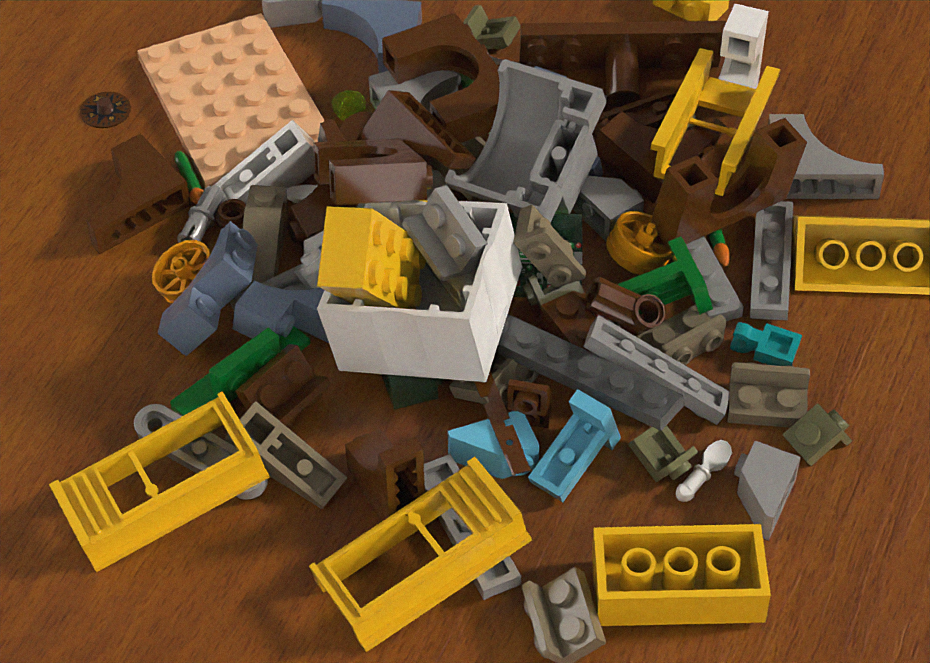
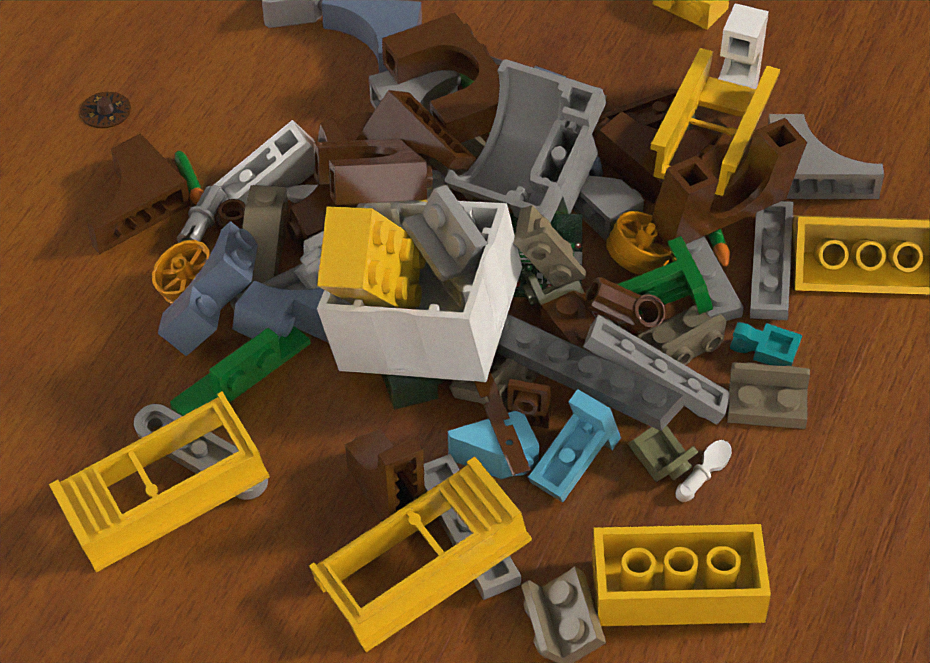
light nougat plate [137,13,324,189] -> none
dark tan slope [224,401,348,509] -> none
reddish brown bracket [235,344,331,428] -> none
clear neon green plate [332,90,366,121] -> none
olive bracket [463,5,520,50] -> none
reddish brown plate [519,21,726,107] -> none
light grey slope [734,441,801,541] -> none
olive bracket [782,403,852,466] -> none

